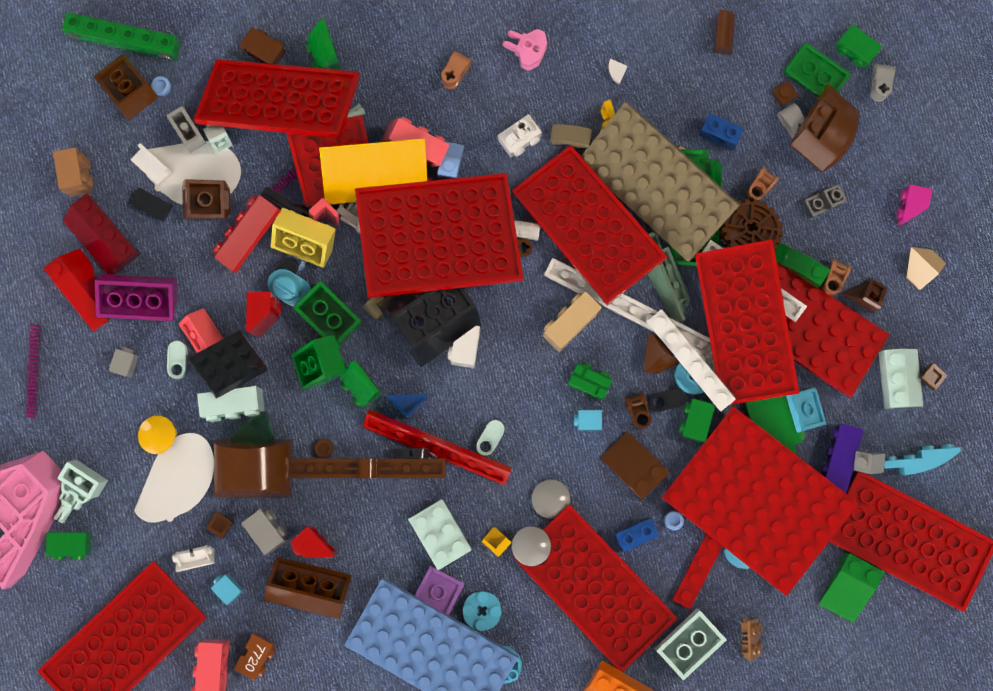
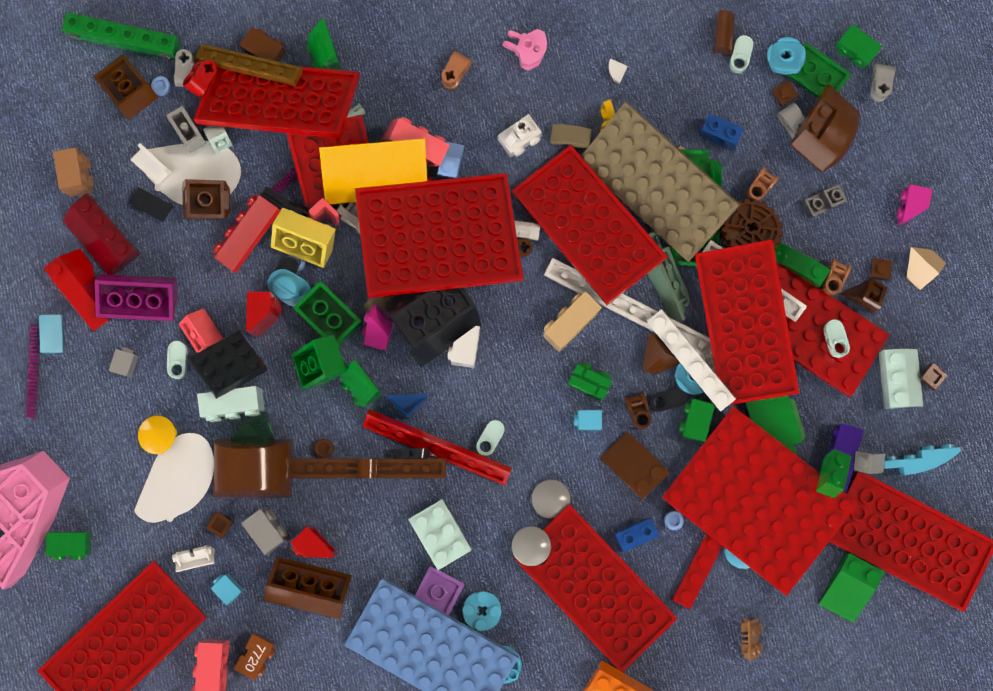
light aqua brick [54,460,108,523] -> none
yellow panel [481,527,512,557] -> none
light aqua brick [654,608,726,681] -> none
medium azure tile [786,387,826,433] -> none
none -> medium azure slope [39,315,64,354]
none -> light grey piece [174,49,196,87]
none -> red piece [183,60,217,97]
none -> pearl gold tile [194,44,303,86]
none -> dark pink slope [362,305,393,351]
none -> light aqua piece [729,35,753,73]
none -> medium azure plate [767,37,806,75]
none -> green brick [816,449,852,498]
none -> light aqua piece [823,320,850,358]
none -> reddish brown plate [870,258,892,280]

